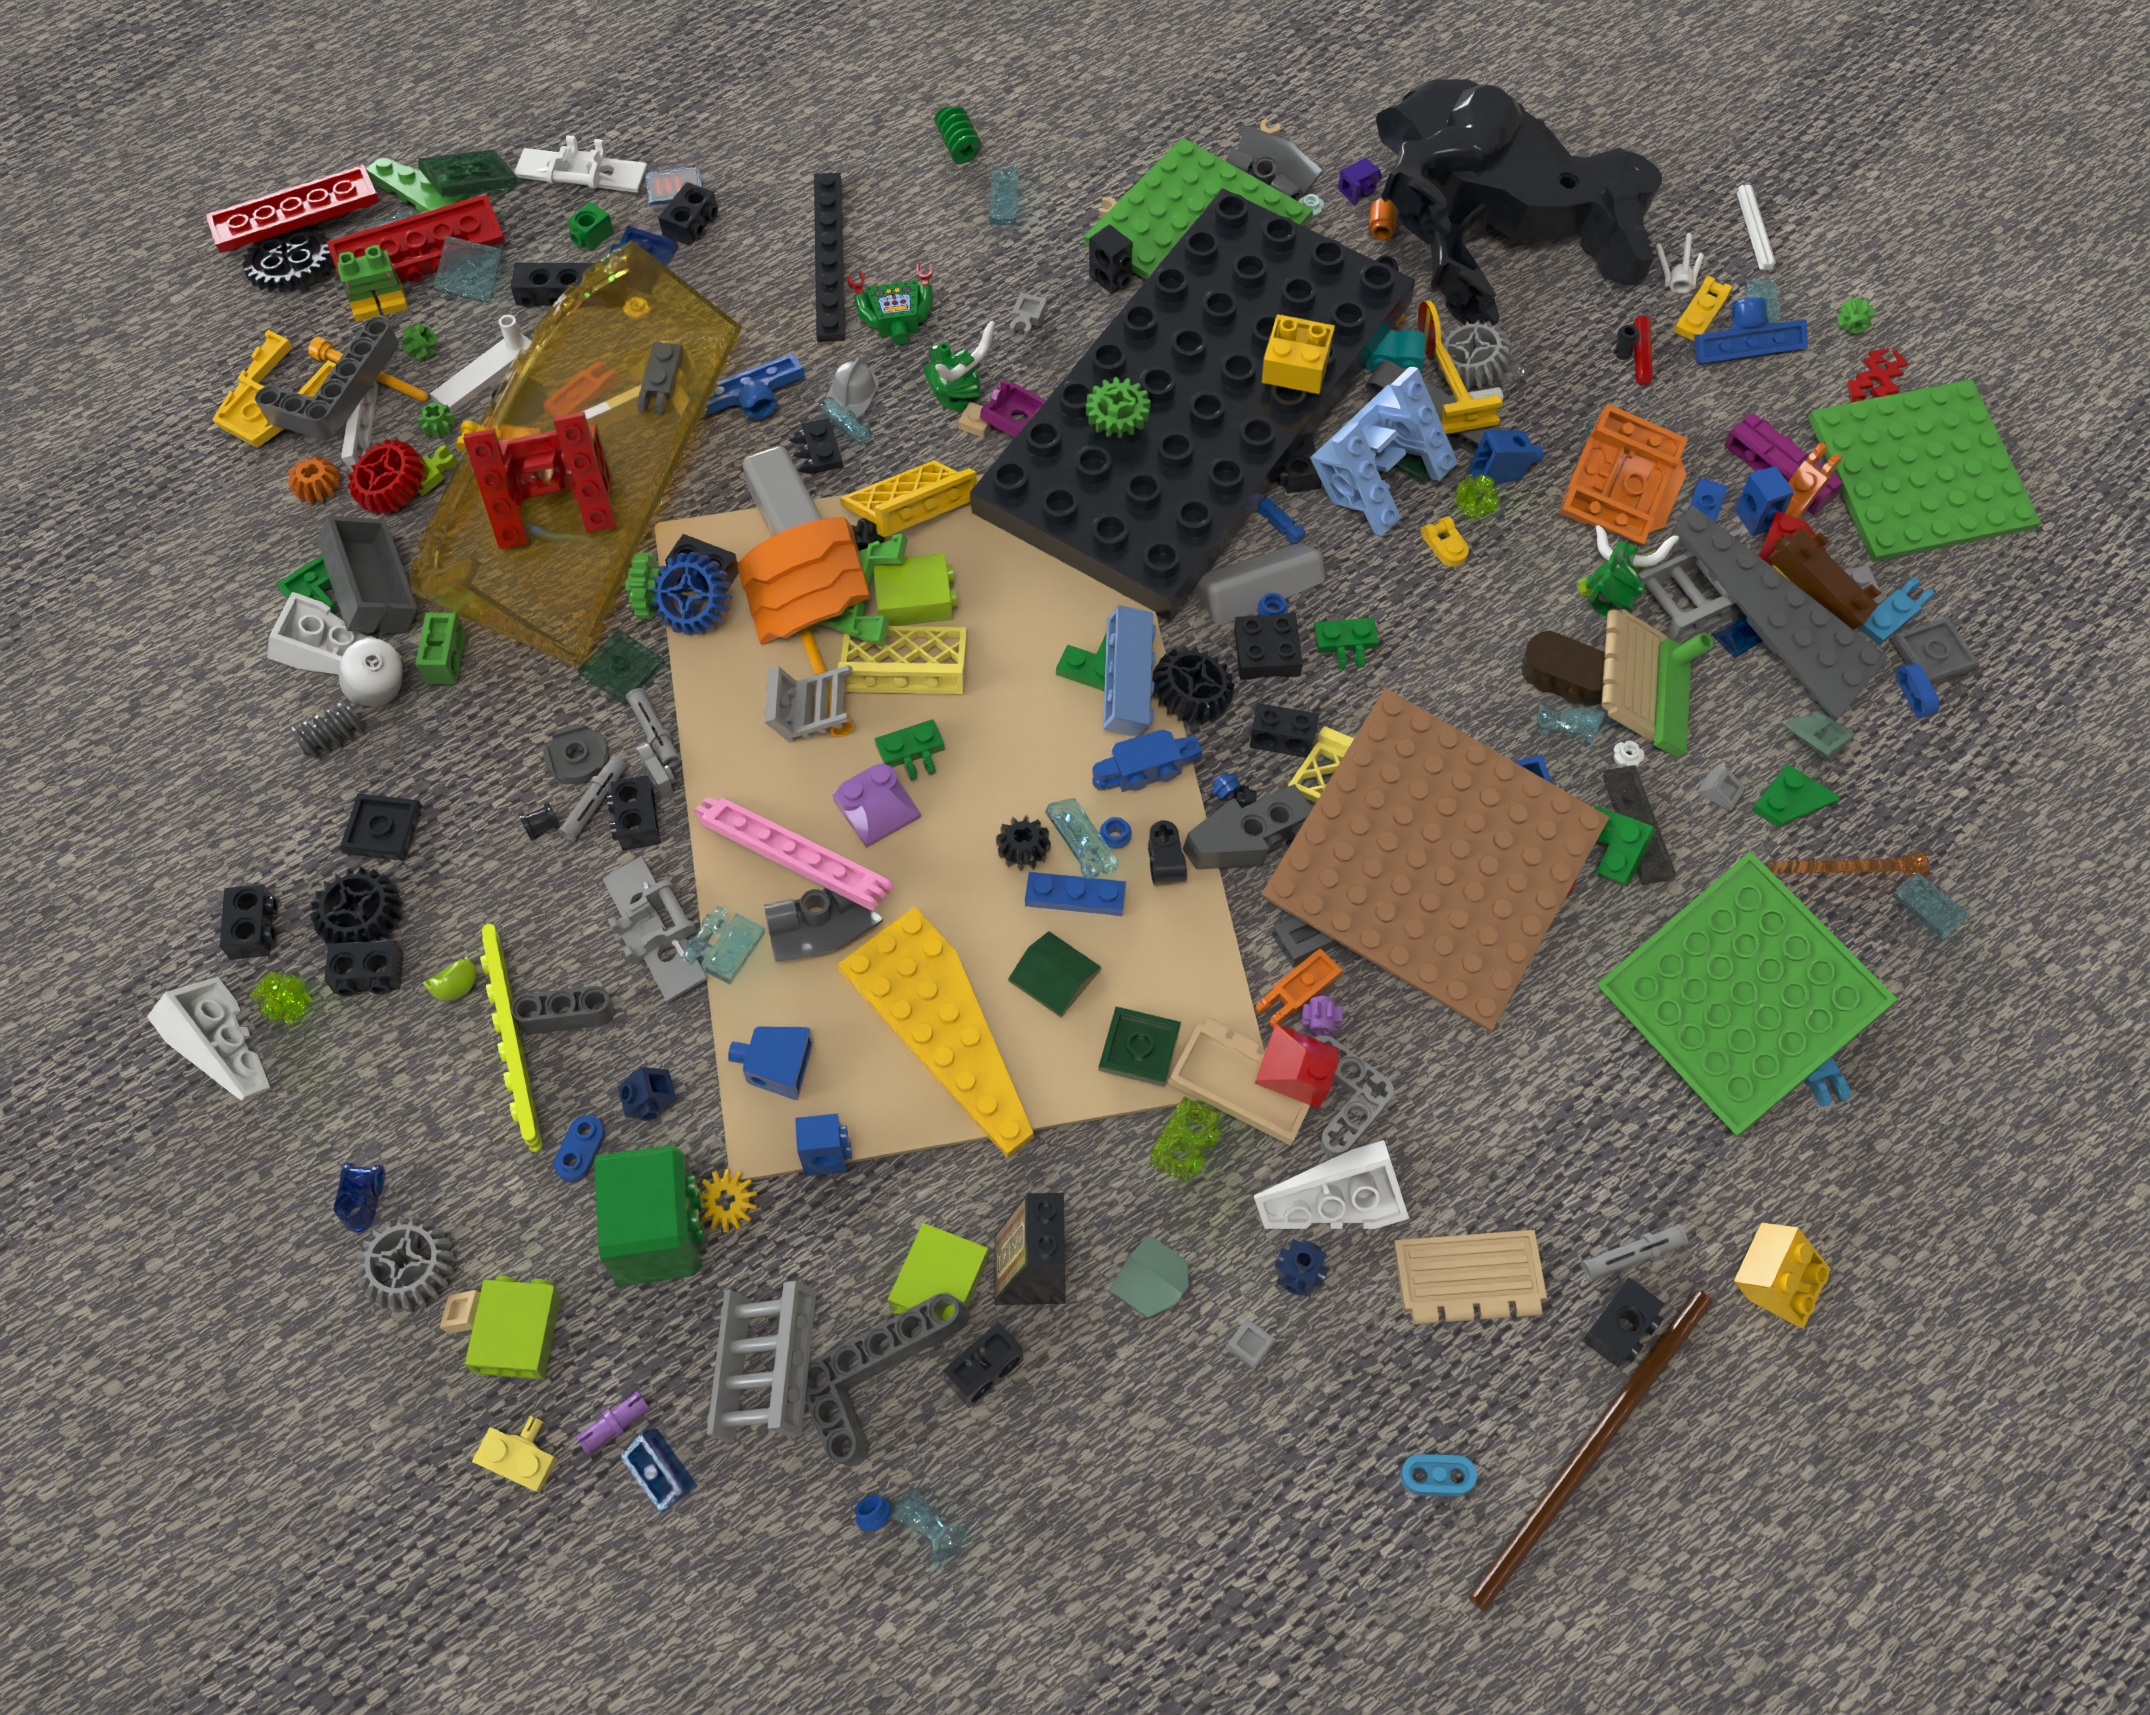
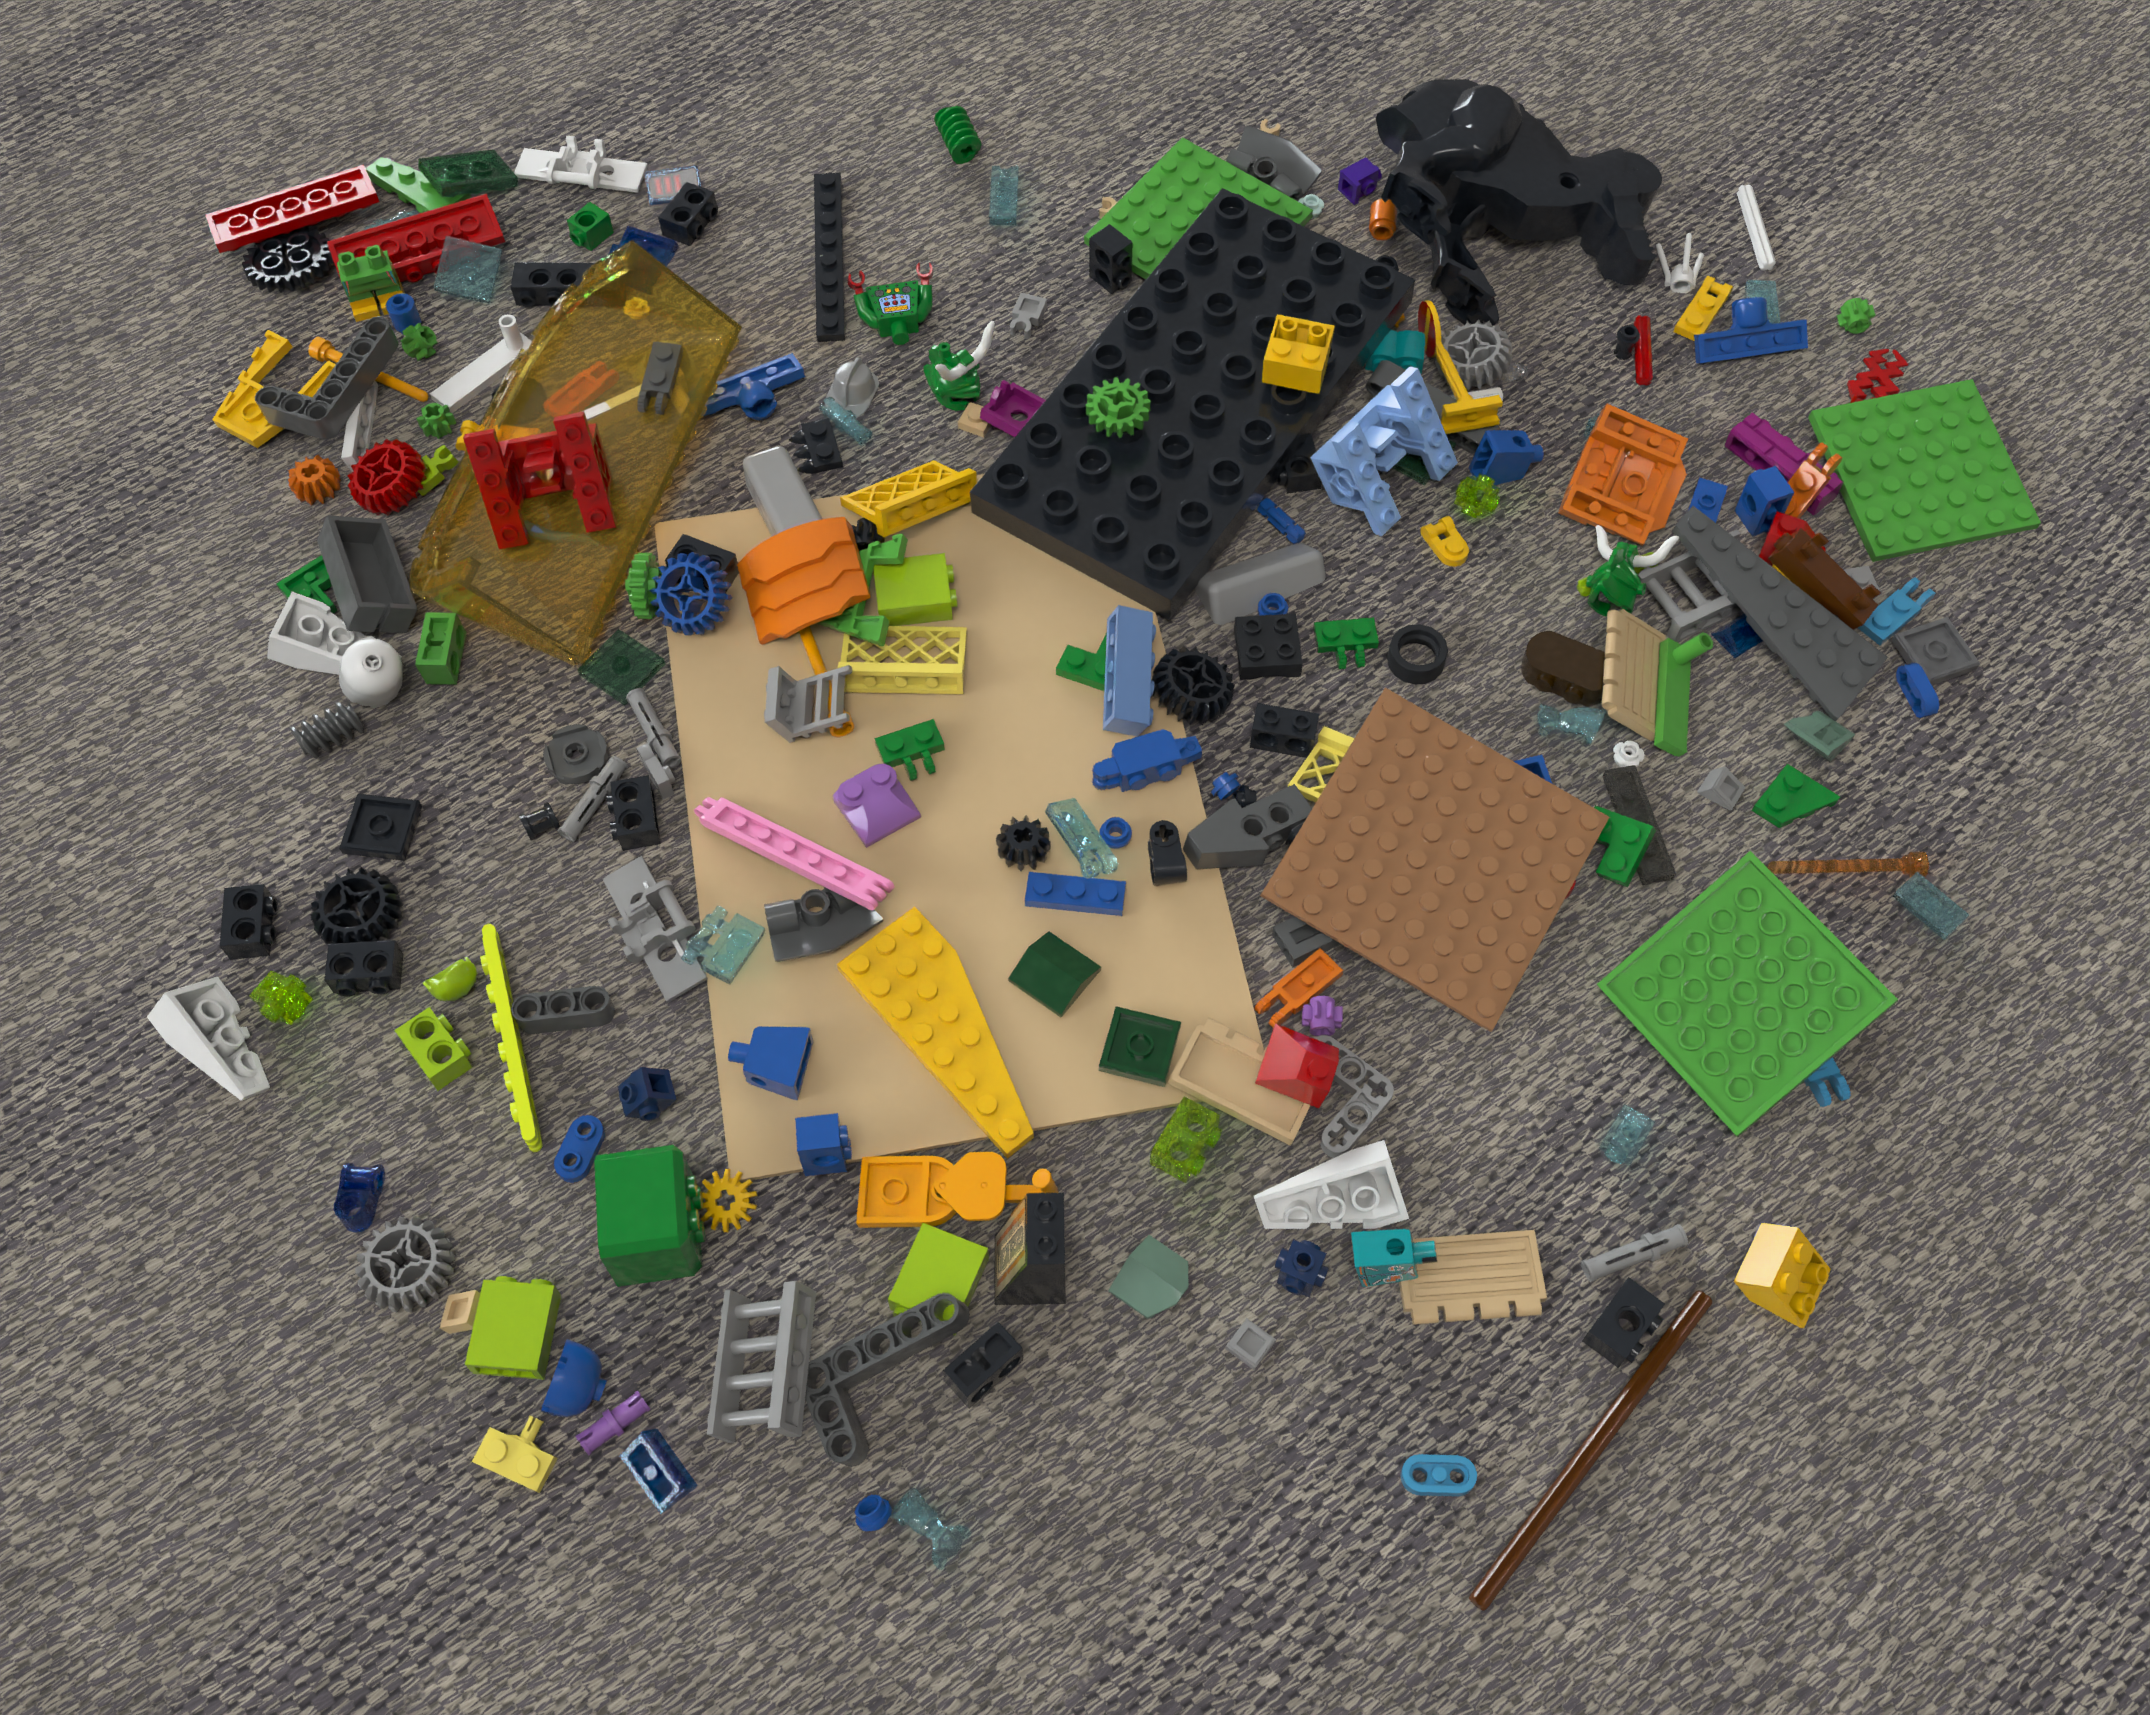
none -> blue brick [386,293,421,334]
none -> lime brick [394,1007,473,1091]
none -> blue cylinder [541,1339,607,1418]
none -> light orange plate [856,1152,1059,1228]
none -> teal torso [1351,1229,1437,1287]
none -> black tyre [1387,624,1448,685]
none -> clear light blue brick [1599,1104,1655,1166]

